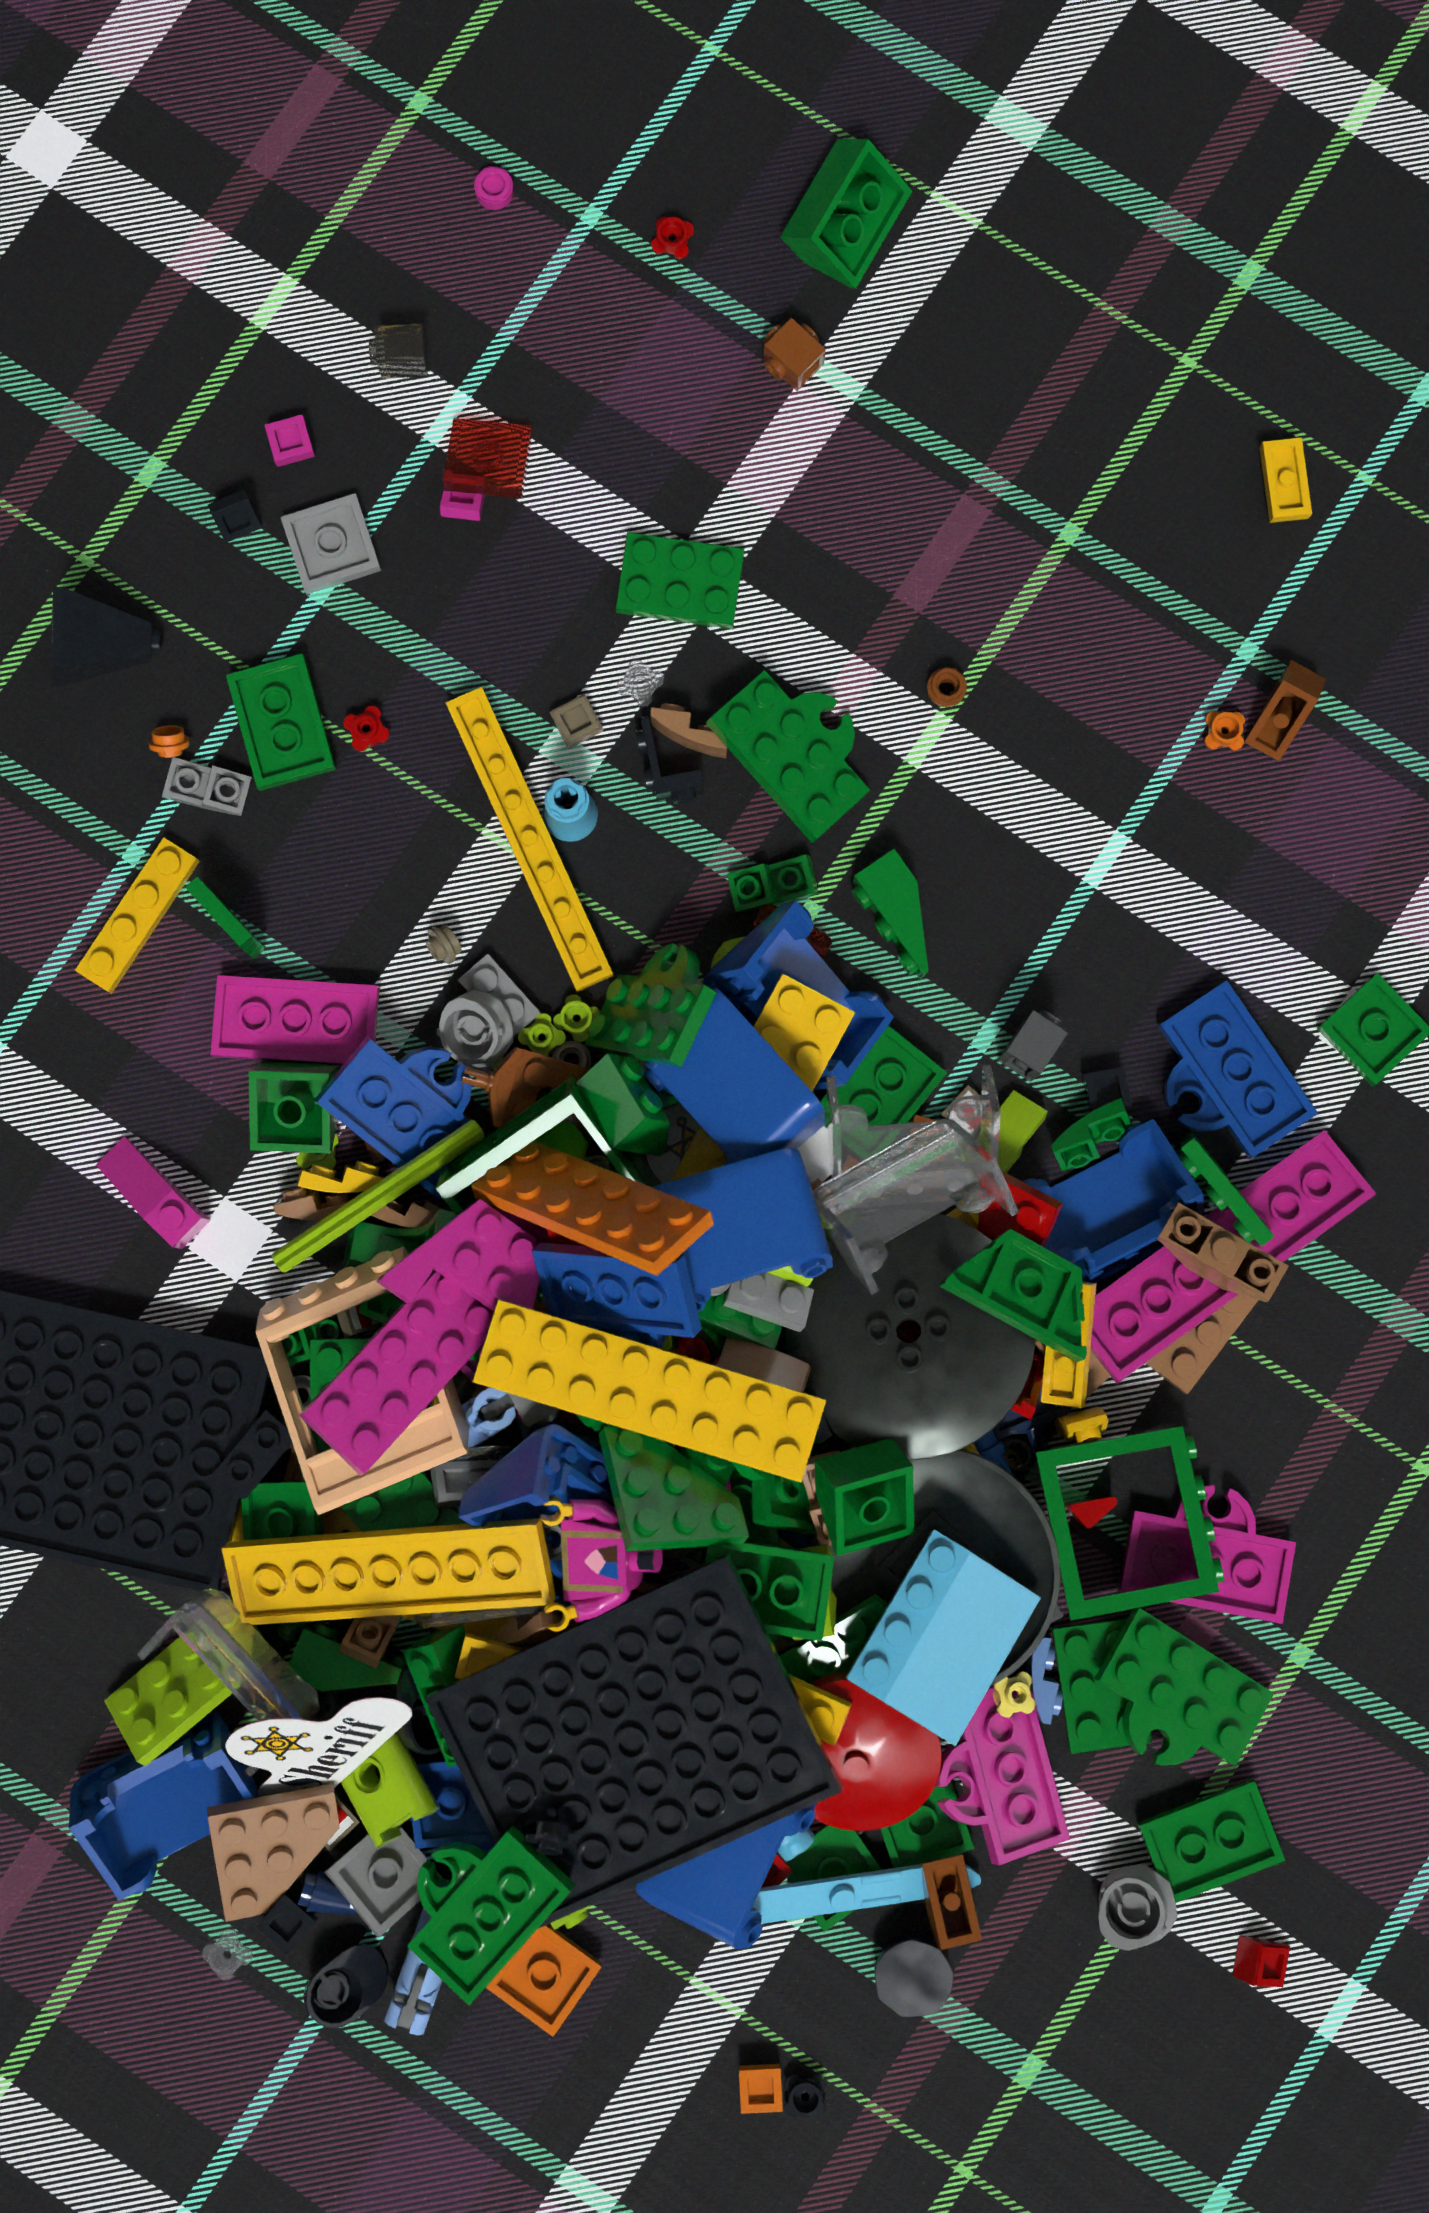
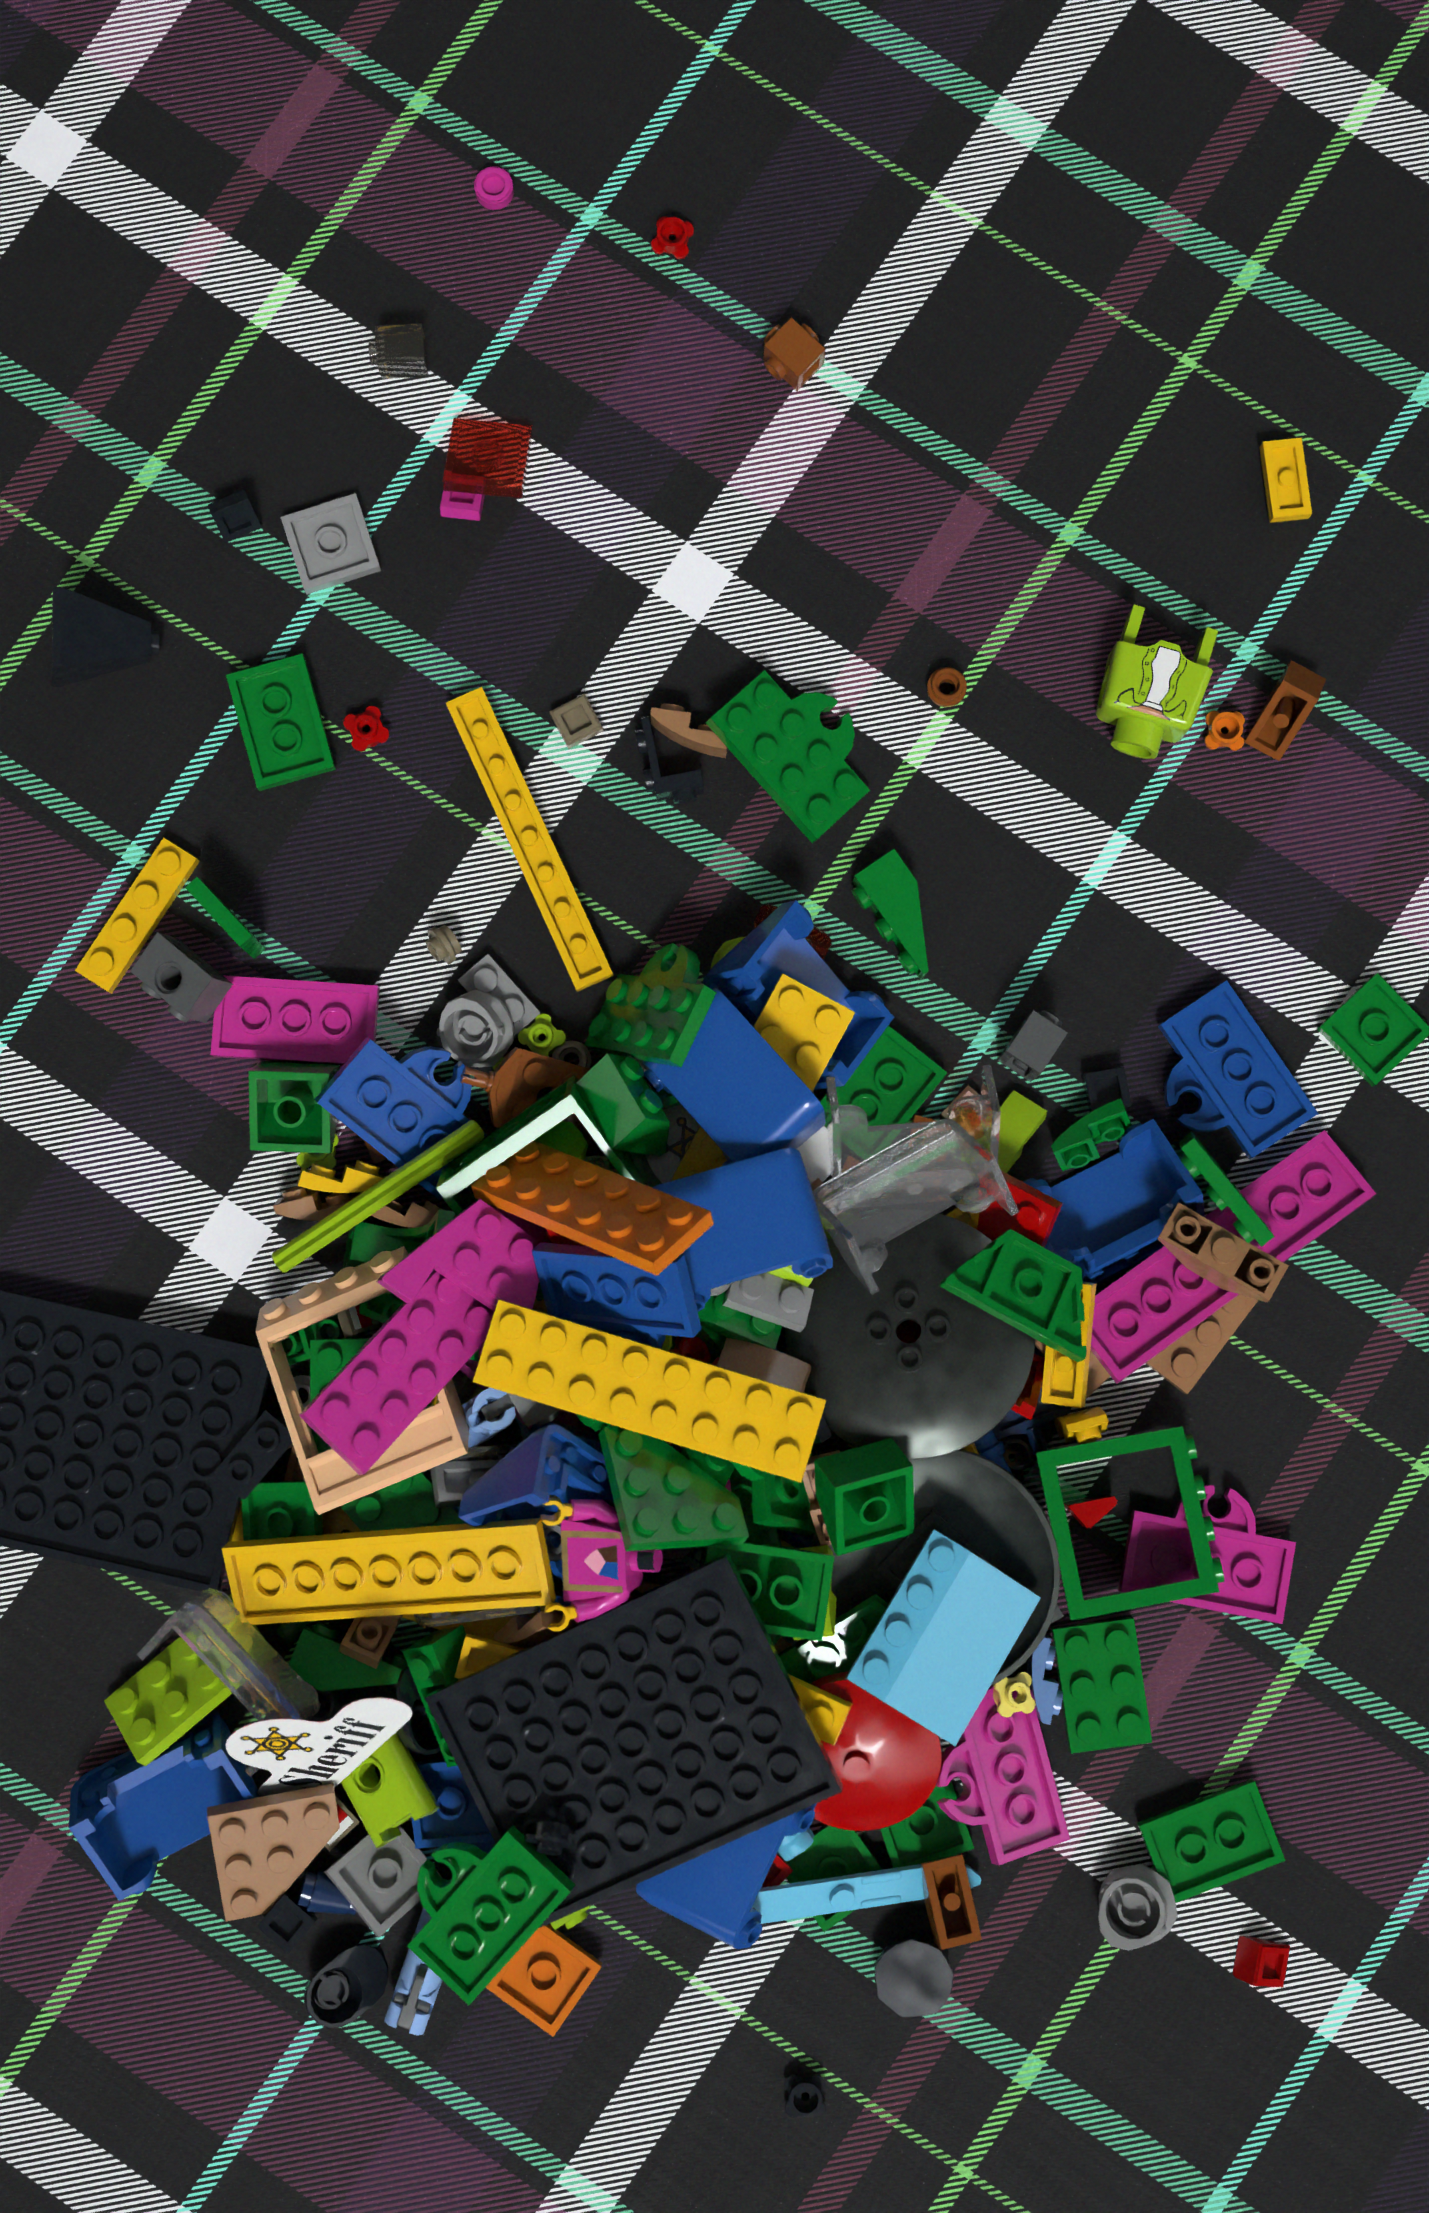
dark pink slope [96,1136,211,1249] -> none
orange plate [149,725,190,758] -> none
light grey slope [162,757,252,816] -> none
clear plate [202,1929,253,1981] -> none
dark pink plate [265,414,315,467] -> none
medium azure plant [543,778,598,842] -> none
lime plate [553,995,600,1042] -> none
green plate [616,532,744,629] -> none
clear plate [617,660,664,707] -> none
green slope [727,855,819,913] -> none
orange plate [739,2064,783,2114] -> none
green slope [780,139,912,289] -> none
green plate [1094,1608,1274,1766] -> none
none -> dark grey brick [130,932,233,1023]
none -> clear orange plate [950,1106,984,1147]
none -> lime piece [1096,605,1218,759]

